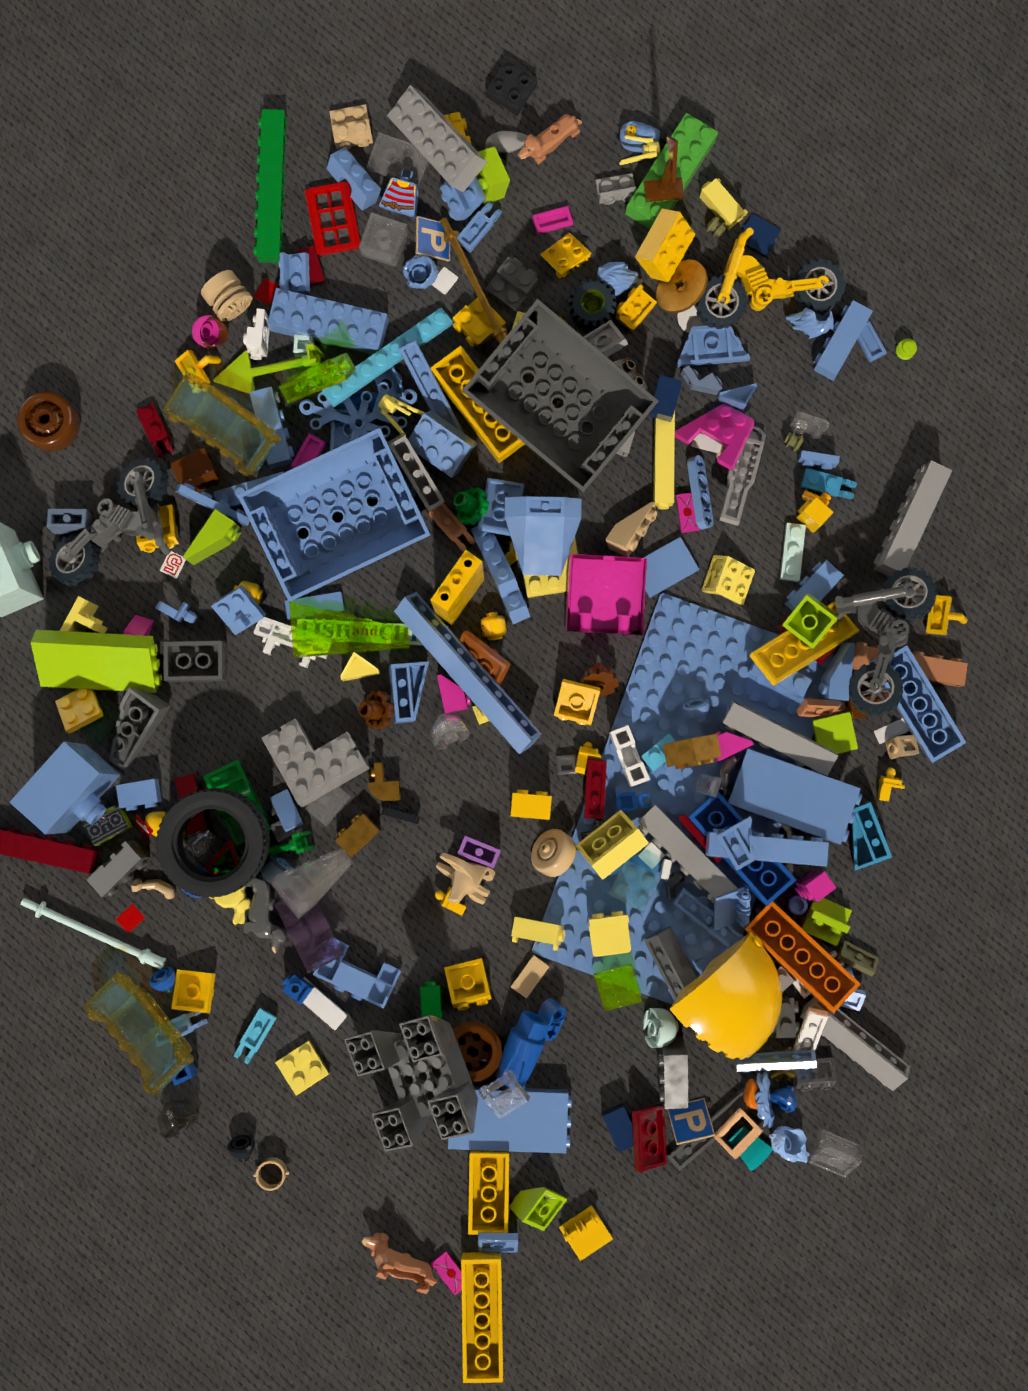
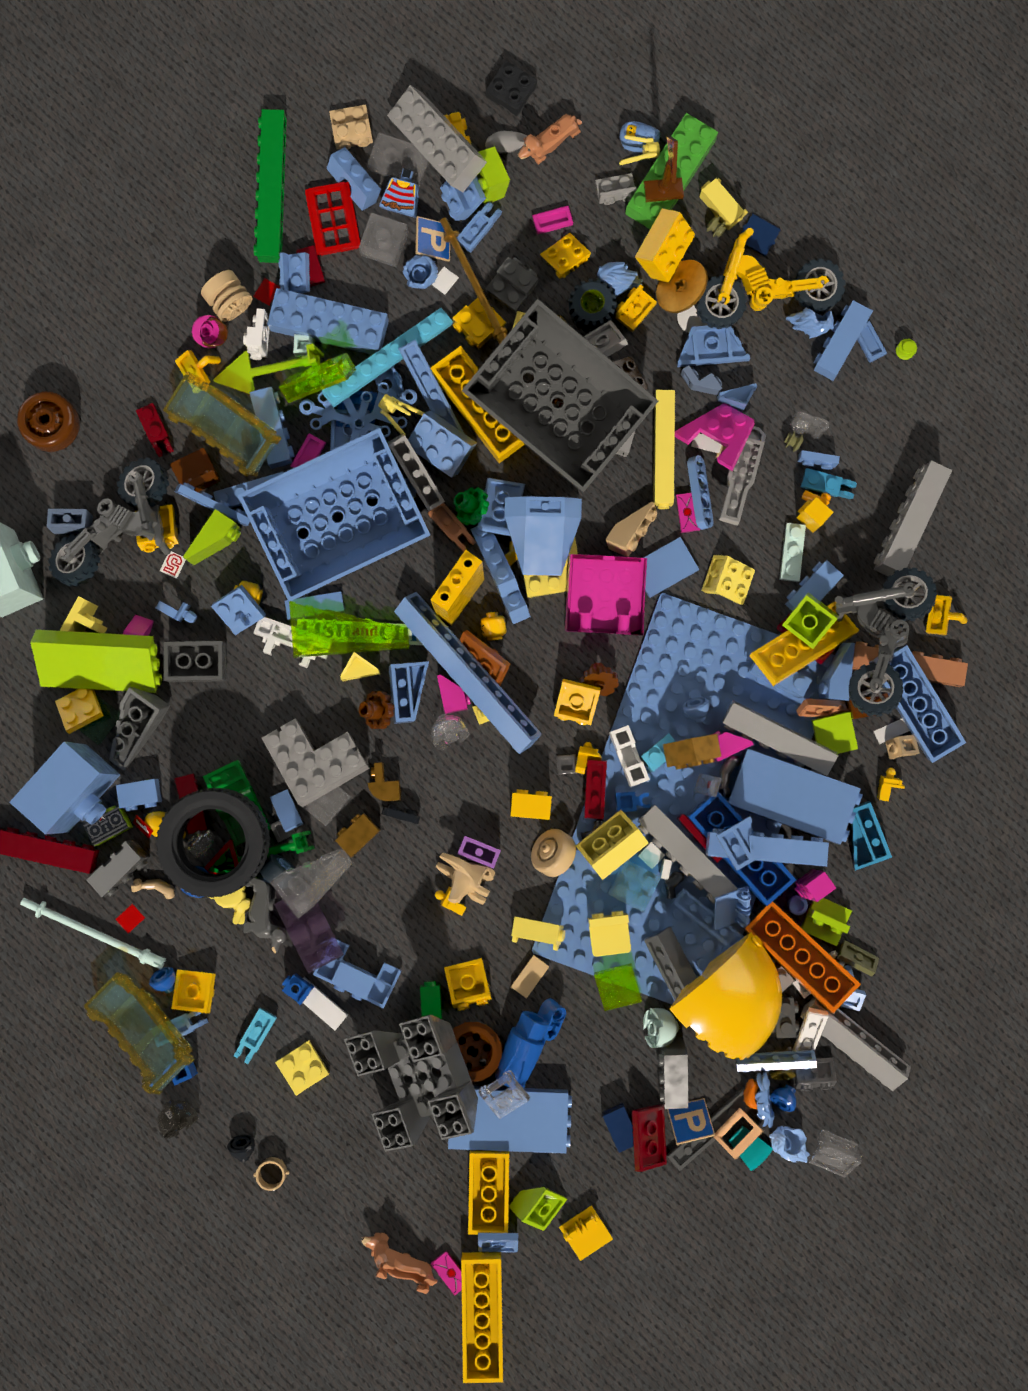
dark blue panel [649,375,682,422] -> none

